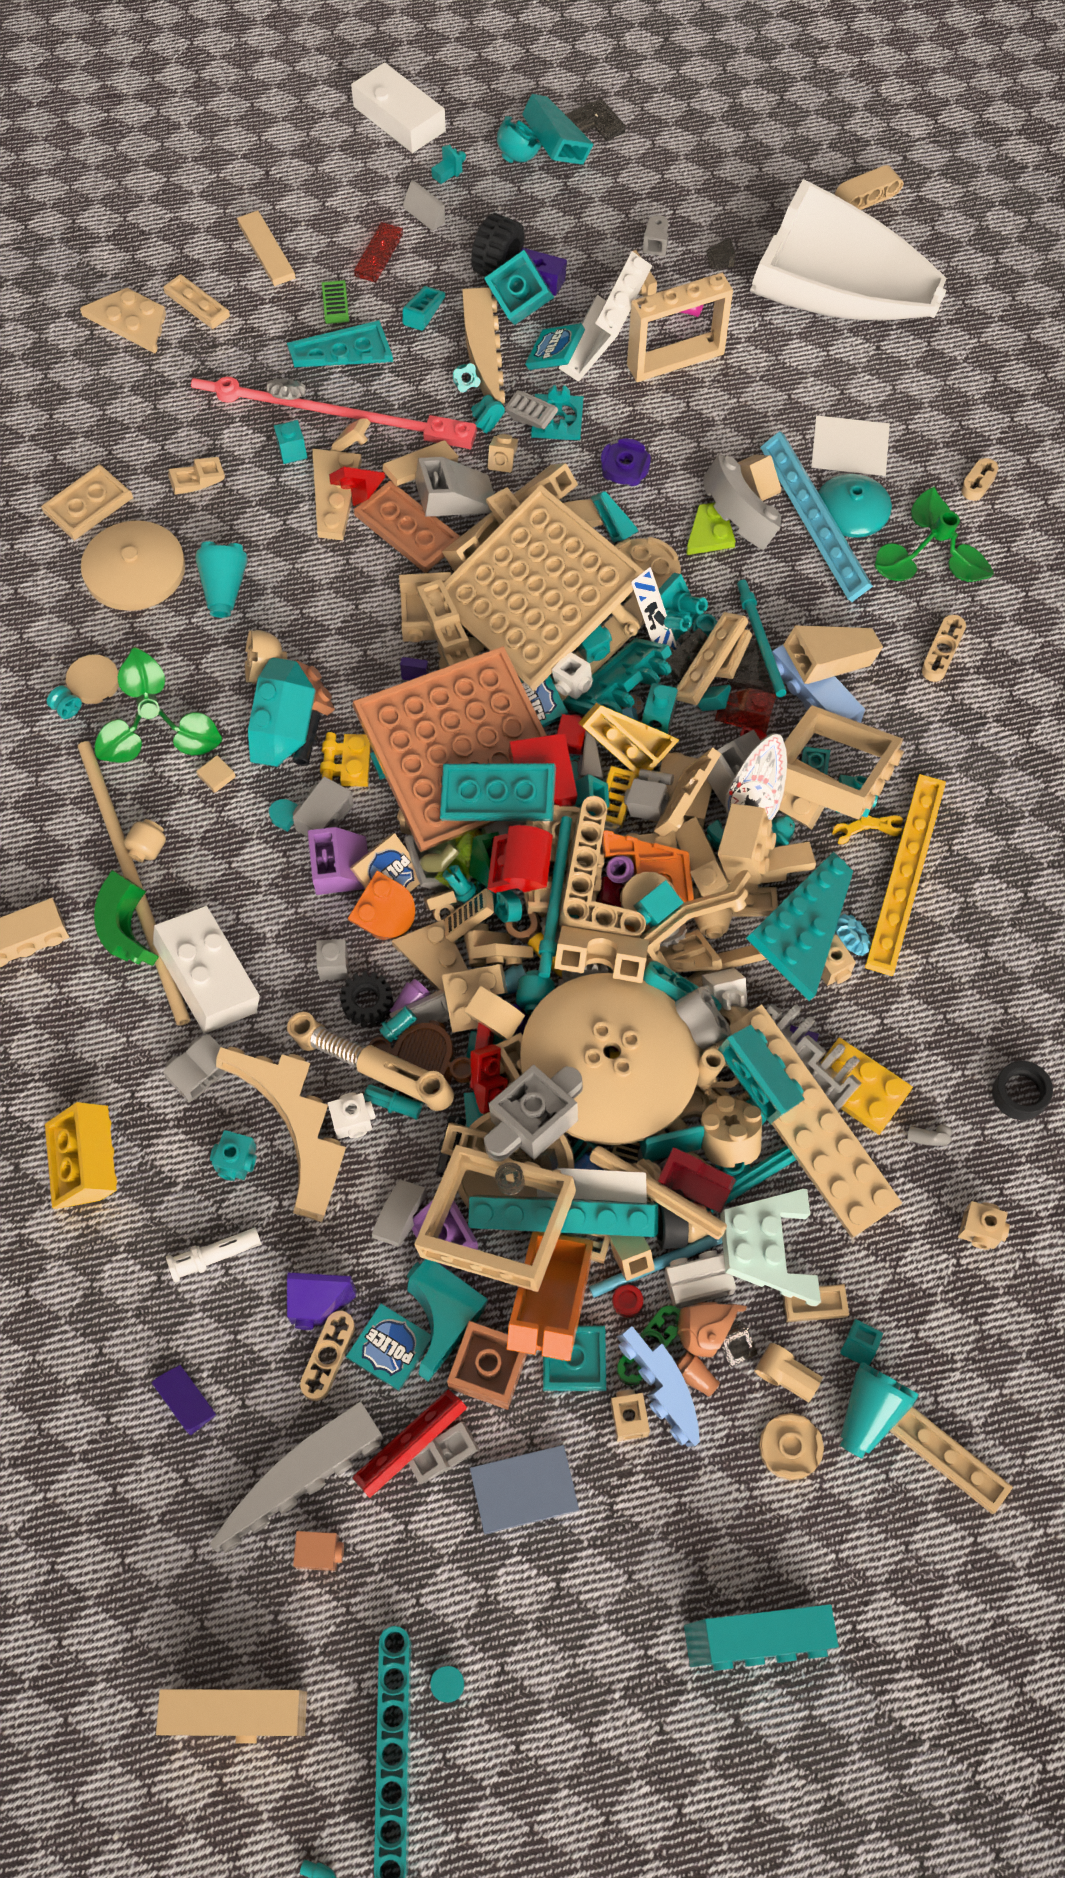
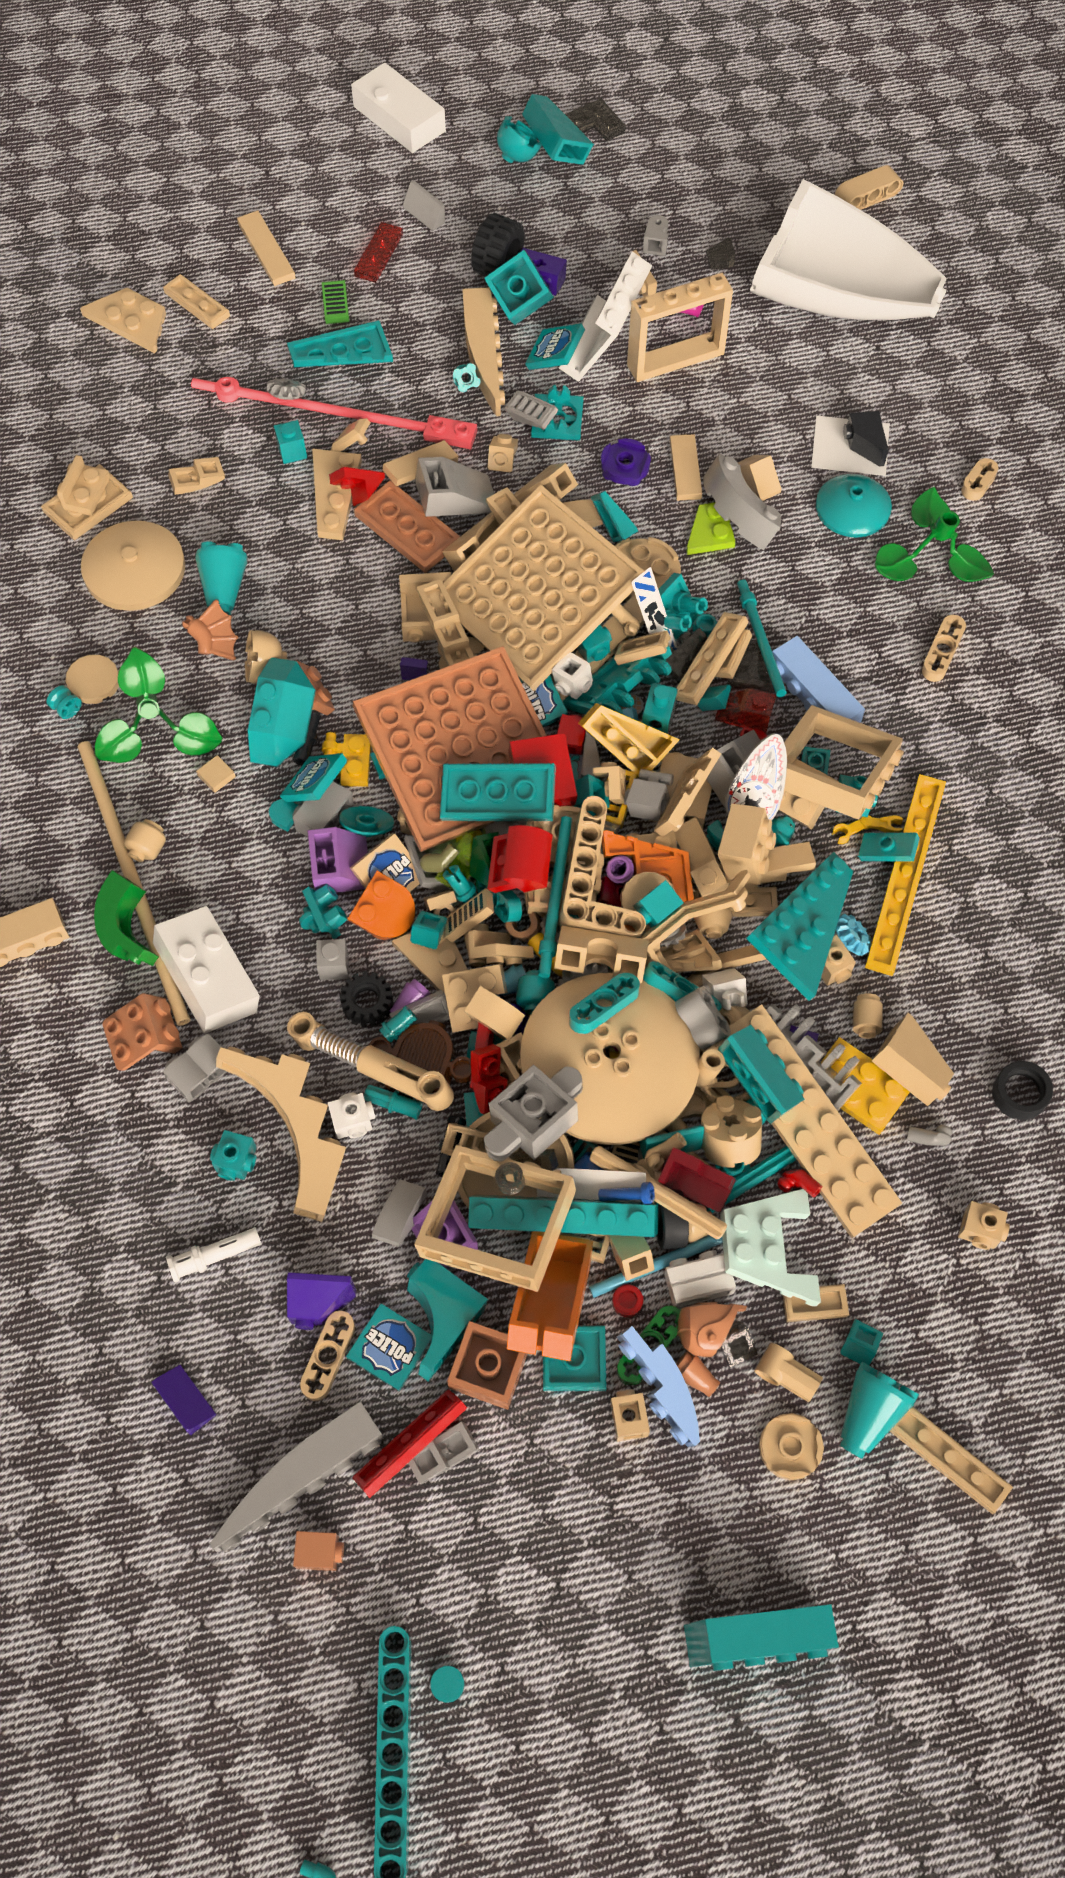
yellow slope [45,1102,117,1209] -> none
tan brick [156,1689,307,1743] -> none
teal slope [402,286,445,331] -> none
teal piece [431,145,466,184] -> none
sand blue tile [470,1445,579,1535] -> none
teal piece [471,395,505,434] -> none
medium azure plate [760,431,873,602] -> none
tan slope [783,625,883,684] -> none
none -> tan bracket [57,455,110,516]
none -> nougat bracket [103,993,183,1071]
none -> nougat arm [182,600,238,661]
none -> teal tile [280,753,347,802]
none -> teal hips [299,884,348,939]
none -> teal dish [339,806,394,838]
none -> teal slope [410,911,448,949]
none -> teal beam [569,973,640,1034]
none -> tan bracket [592,762,626,804]
none -> blue piece [598,1182,655,1204]
none -> tan tile [614,630,671,665]
none -> tan arm [645,1133,687,1170]
none -> tan tile [670,434,702,501]
none -> red arm [777,1169,823,1198]
none -> black slope [843,411,889,467]
none -> tan brick [853,993,883,1039]
none -> teal plate [858,833,920,861]
none -> tan slope [872,1013,954,1106]

